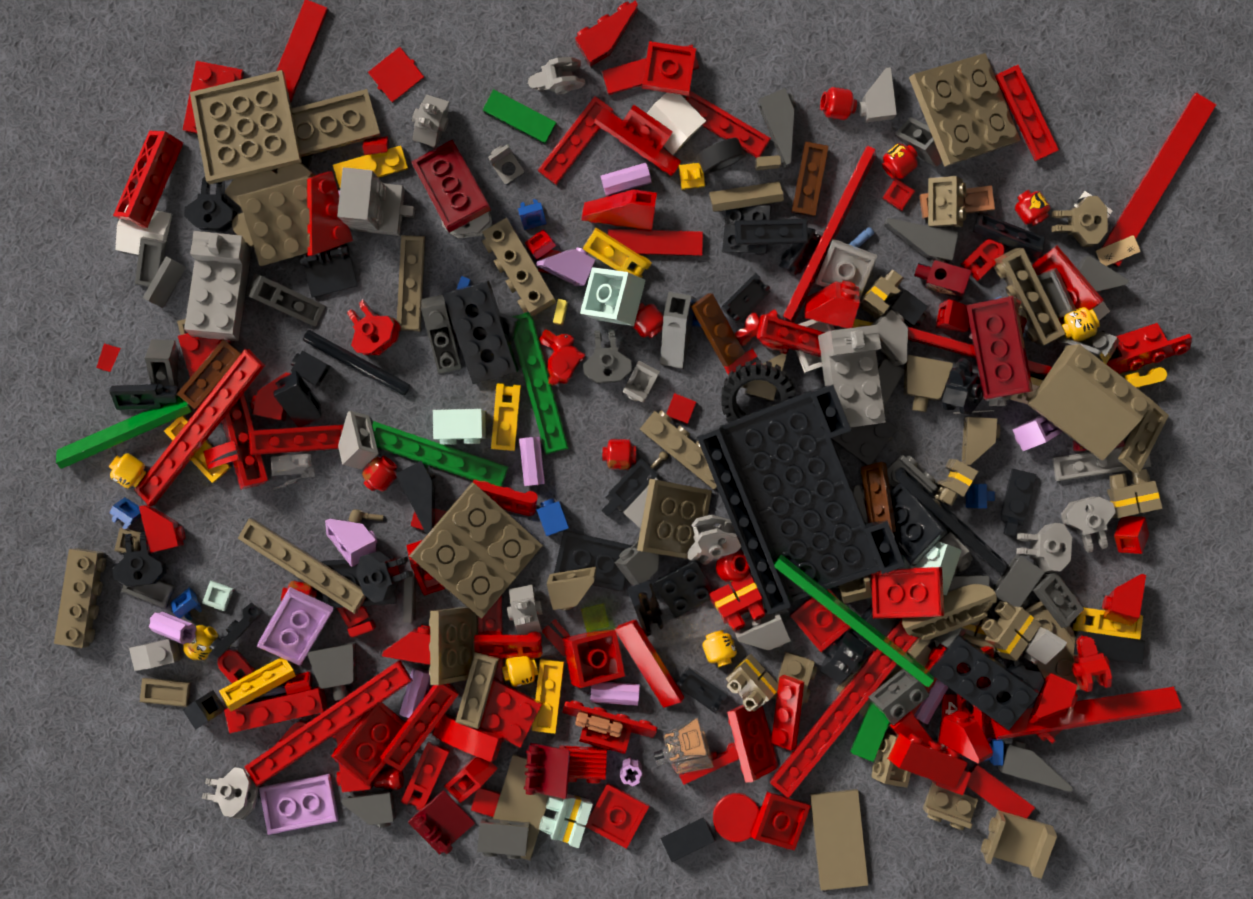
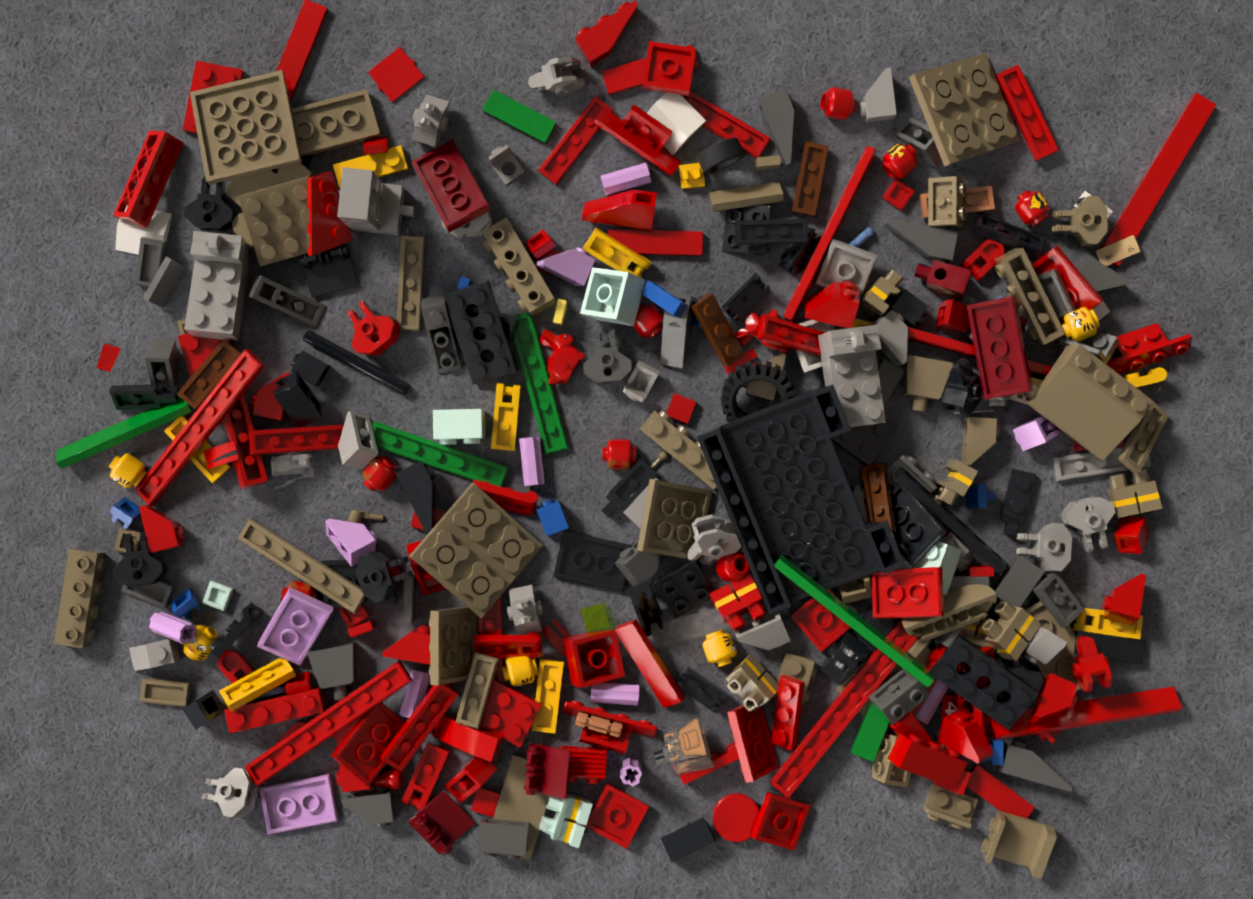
blue tile [518,199,547,230] -> none
dark tan slope [547,567,597,610] -> none
dark tan tile [810,789,868,890] -> none
none -> blue piece [641,280,688,318]
none -> red tile [966,565,994,577]

